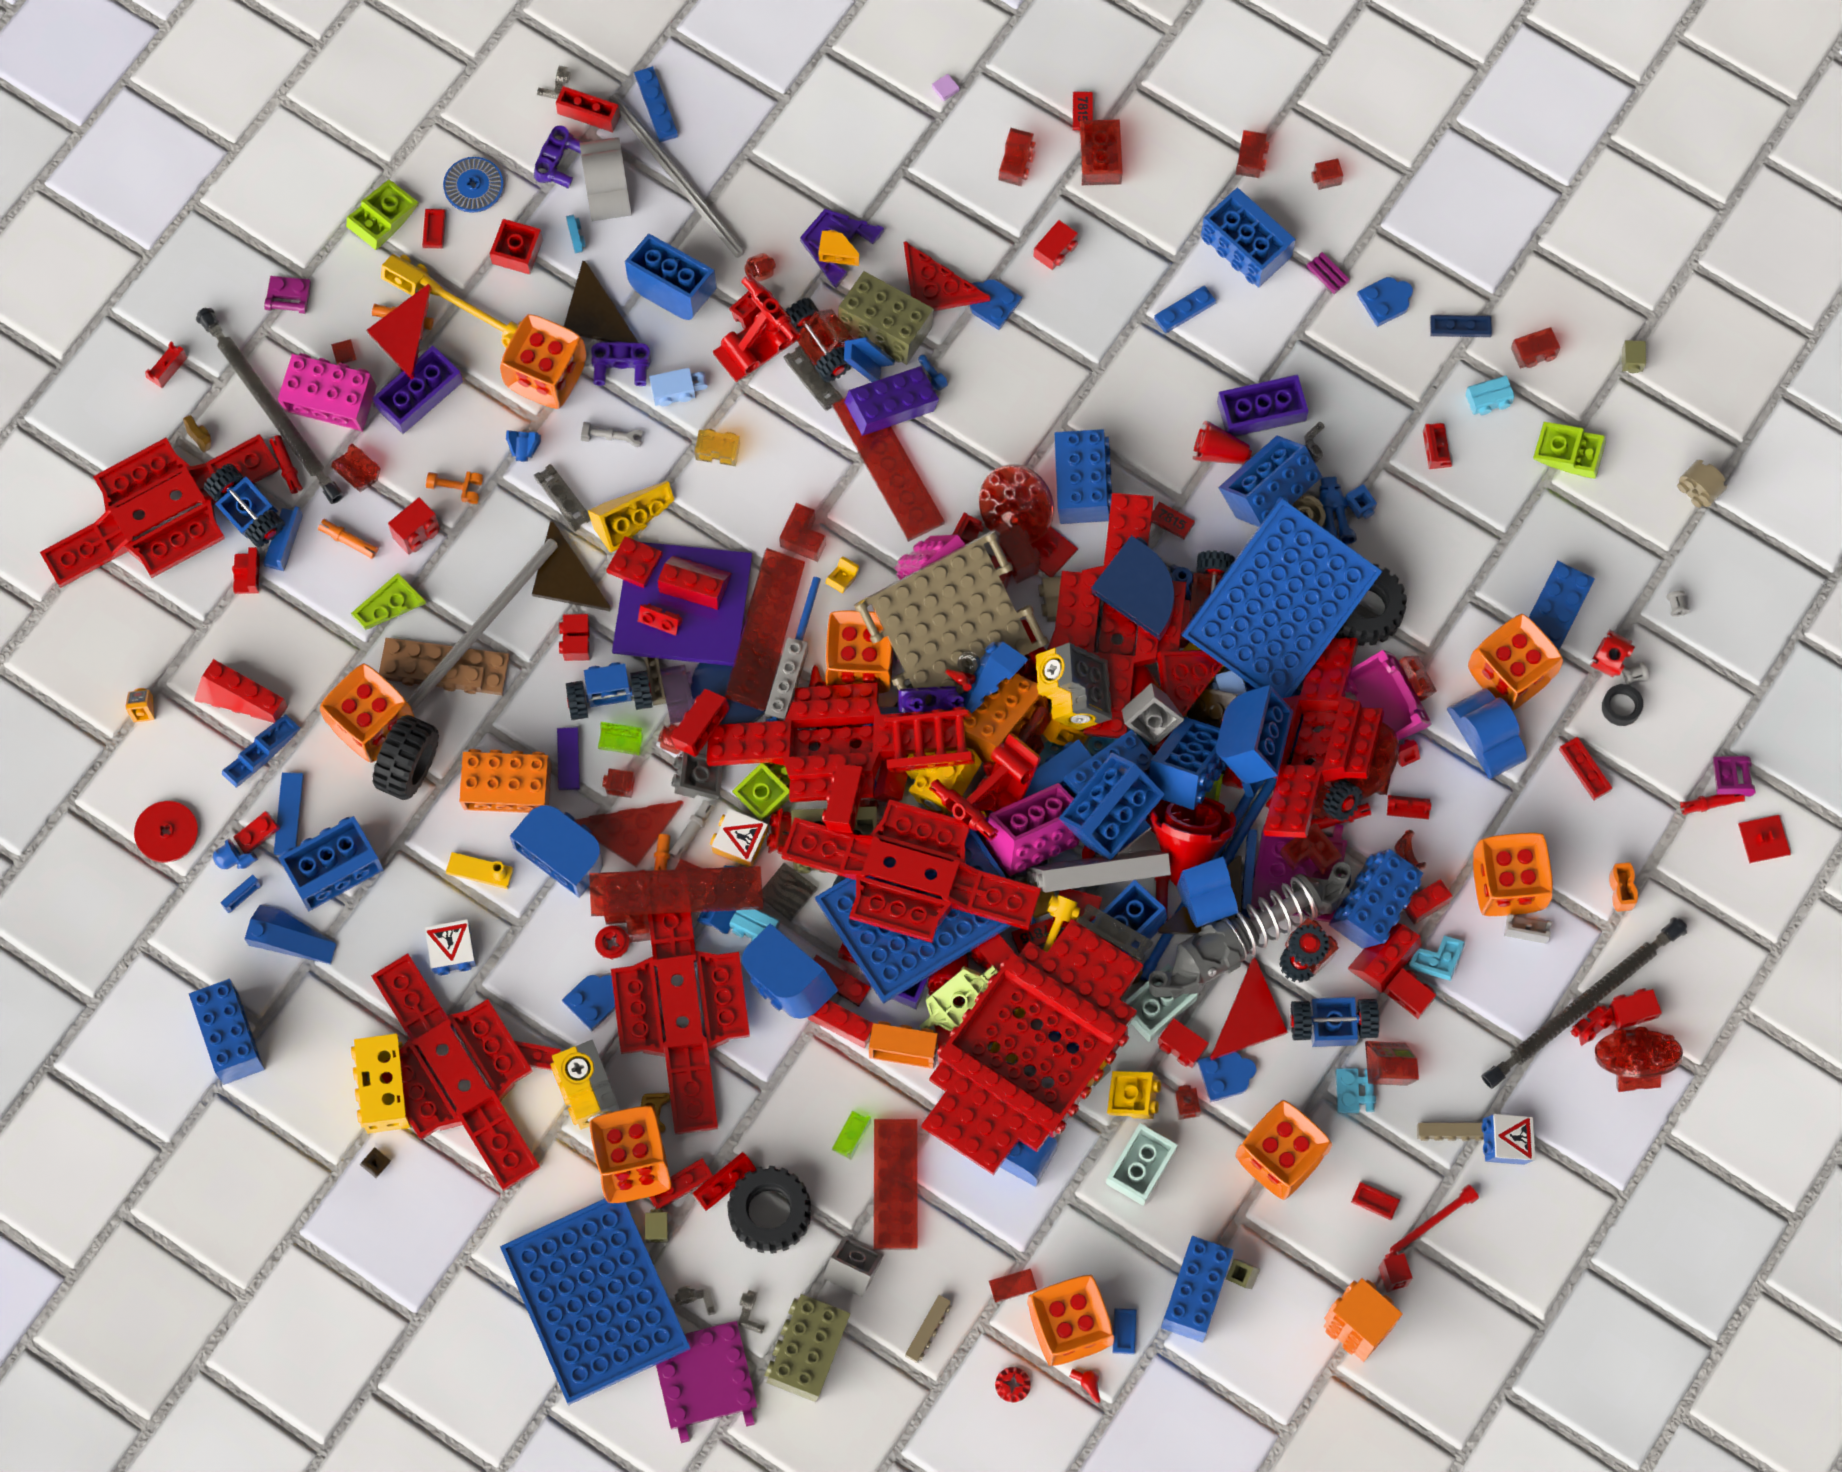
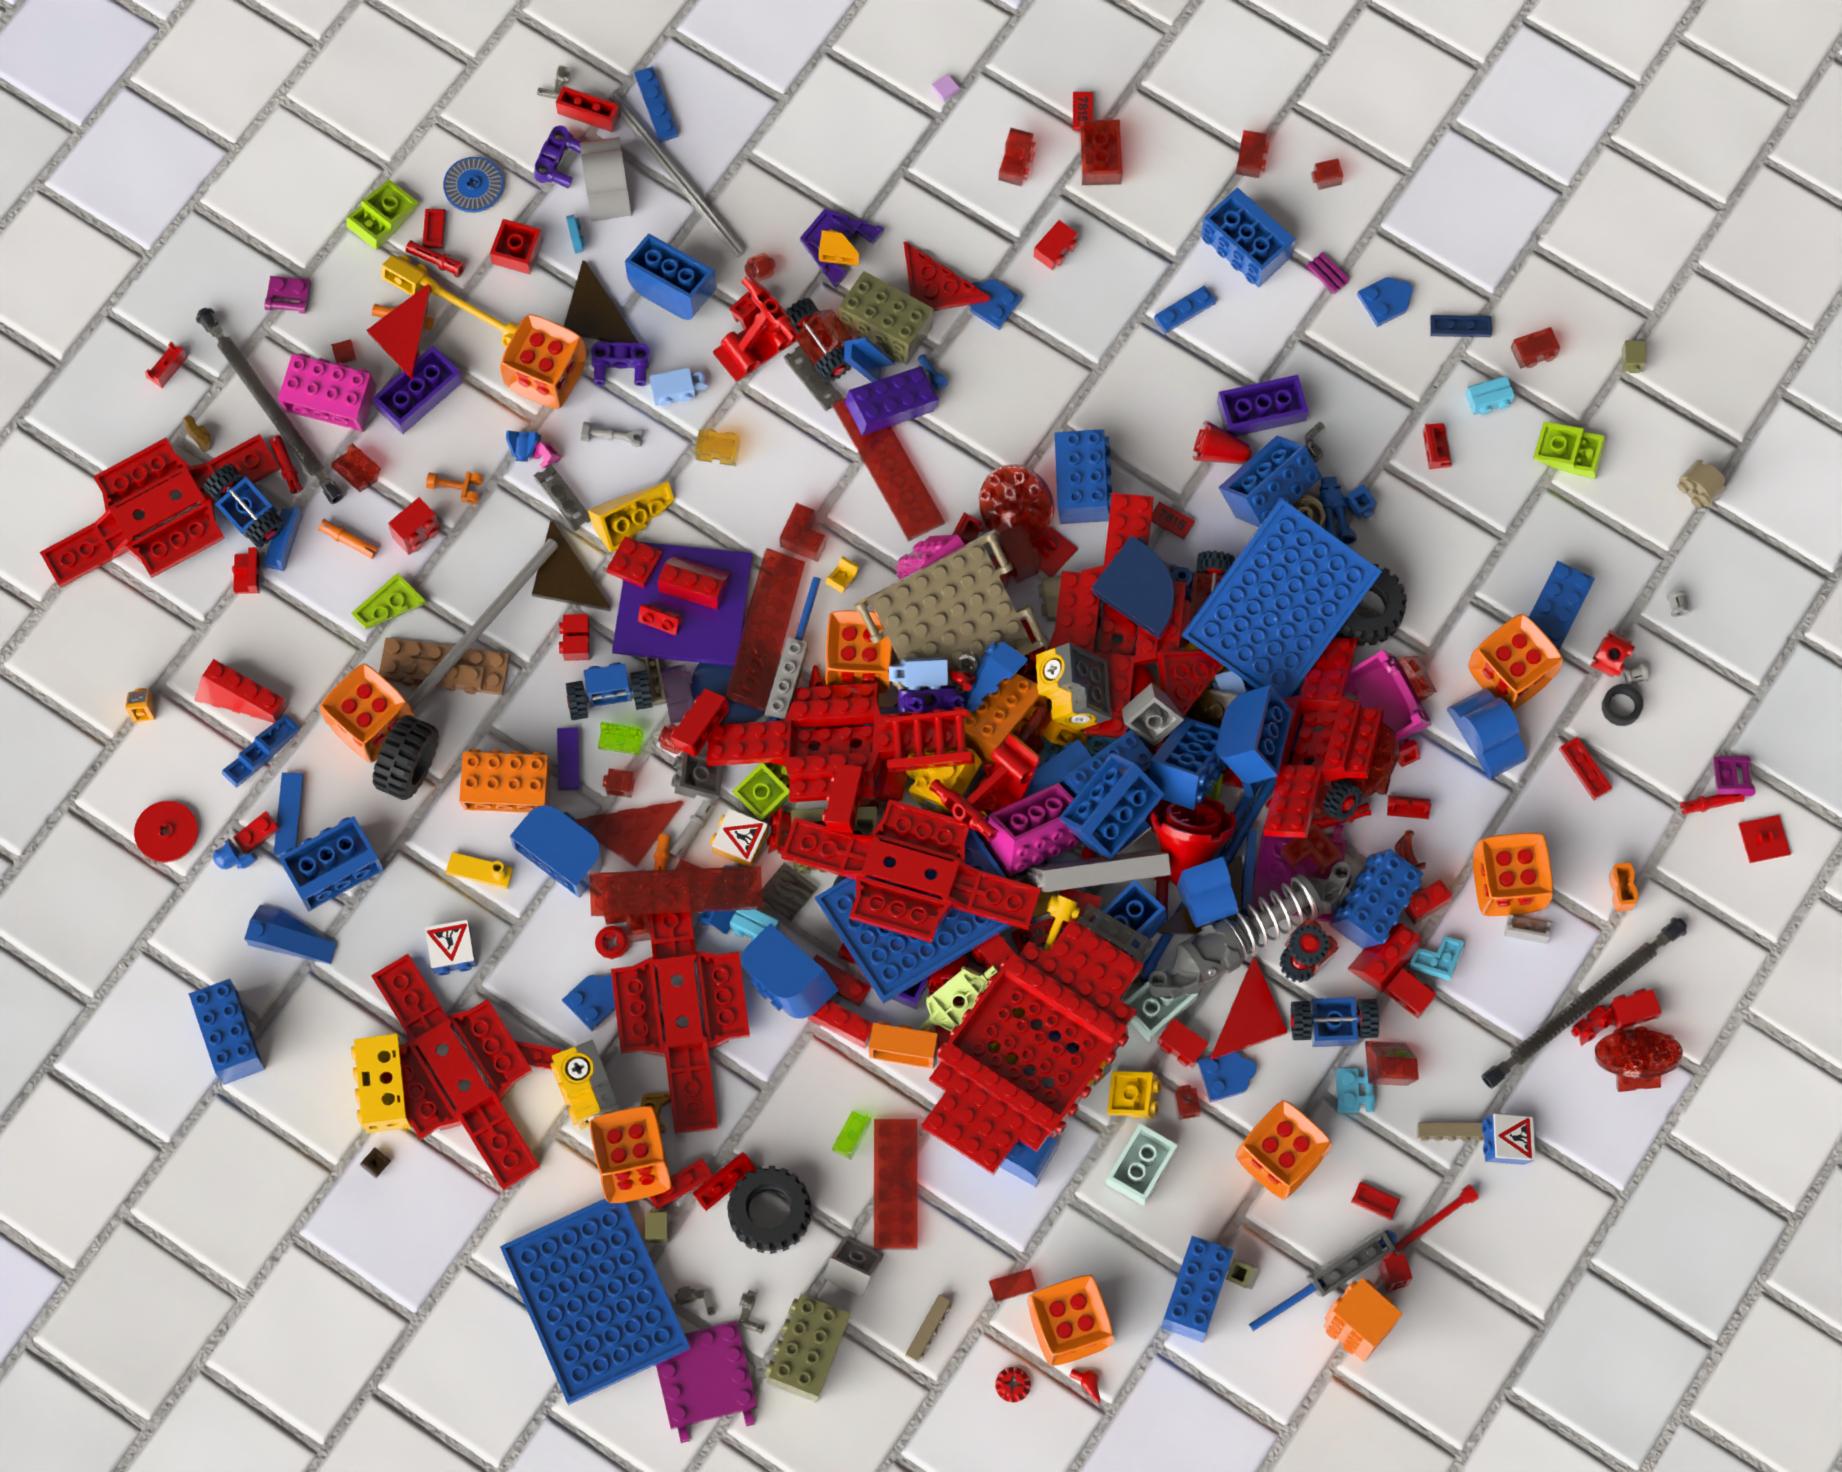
blue tile [220,874,261,913] -> none
blue tile [1112,1308,1137,1355] -> none
none -> red pin [405,240,466,278]
none -> dark pink tile [533,441,562,468]
none -> light blue brick [889,657,948,690]
none -> dark grey piece [1249,1229,1397,1332]

